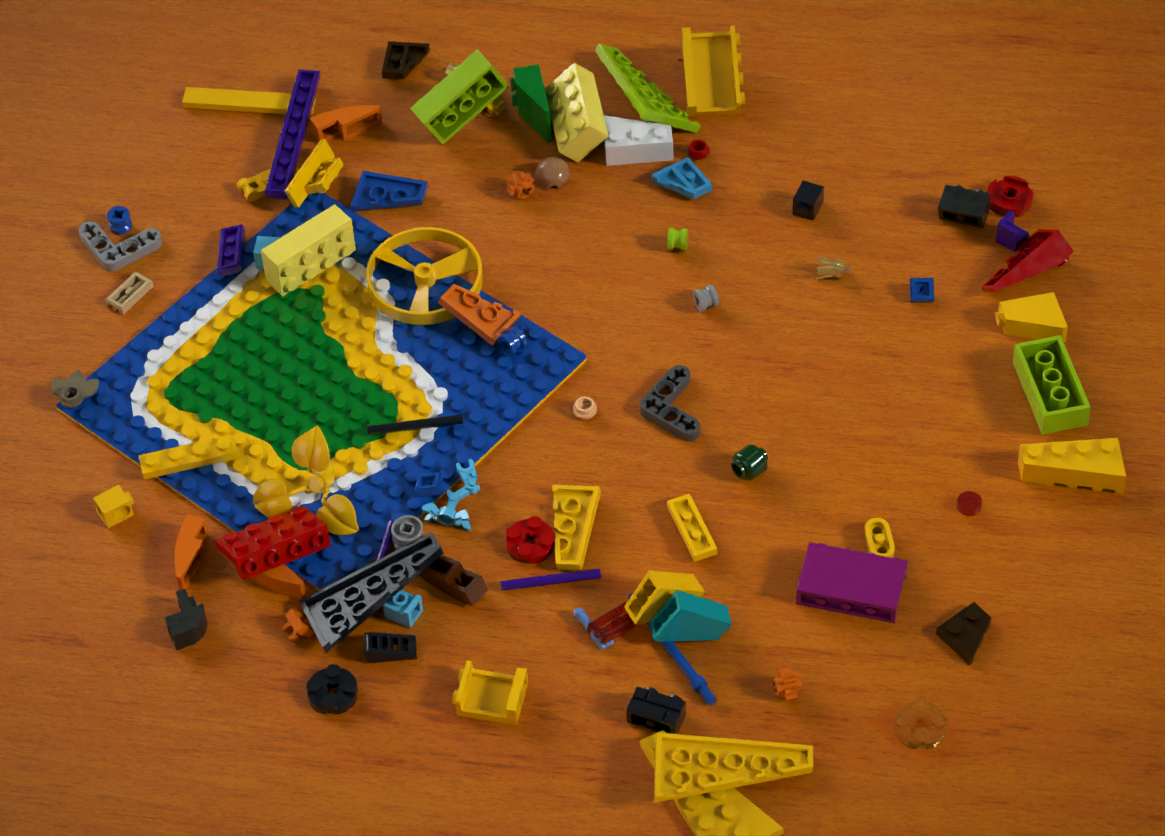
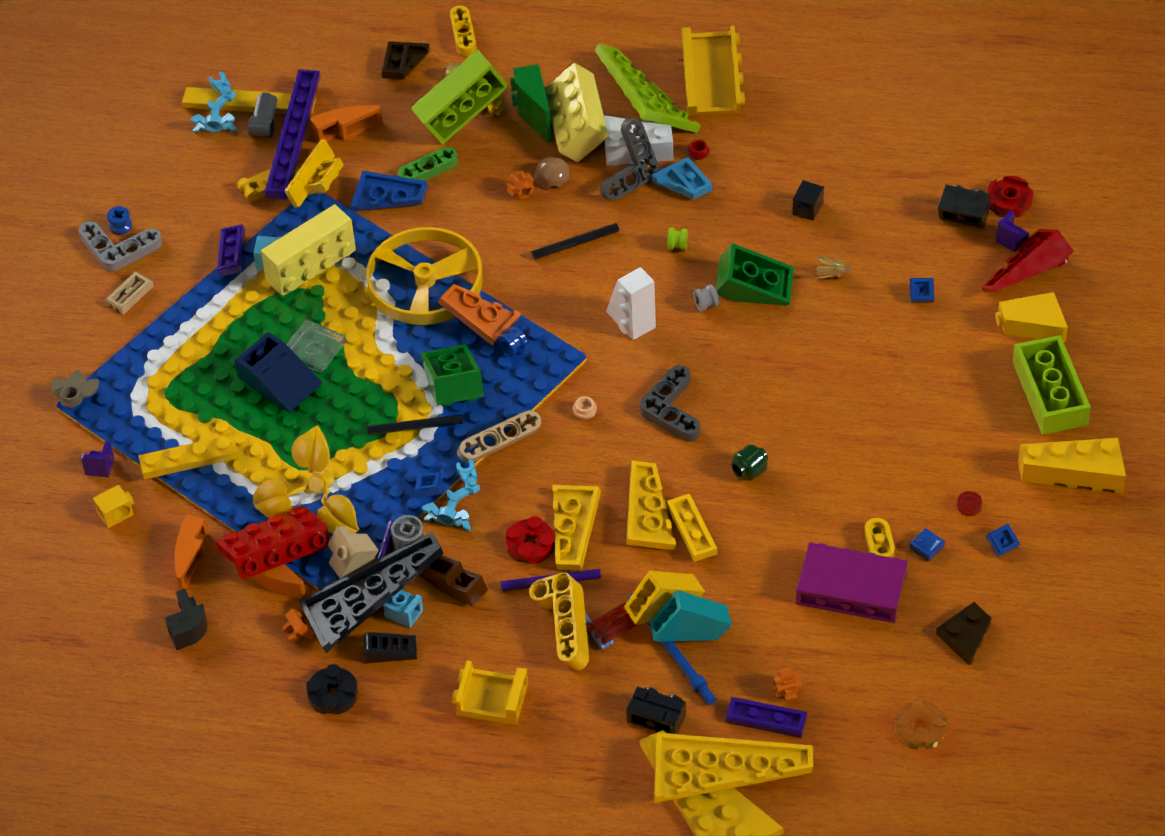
none -> dark purple panel [81,441,115,478]
none -> medium azure piece [191,71,237,133]
none -> dark blue slope [235,332,322,413]
none -> dark grey piece [248,92,278,138]
none -> clear tile [286,319,346,373]
none -> tan brick [328,526,379,579]
none -> bright green beam [398,147,458,181]
none -> green slope [420,344,484,406]
none -> yellow beam [450,6,476,57]
none -> tan beam [457,410,541,463]
none -> yellow beam [529,573,589,671]
none -> black bar [531,223,619,260]
none -> dark grey beam [600,118,659,200]
none -> white wedge [606,267,656,340]
none -> yellow wing [626,461,676,551]
none -> green slope [716,243,794,306]
none -> dark purple tile [726,697,807,738]
none -> blue tile [909,528,945,561]
none -> blue tile [985,523,1021,557]

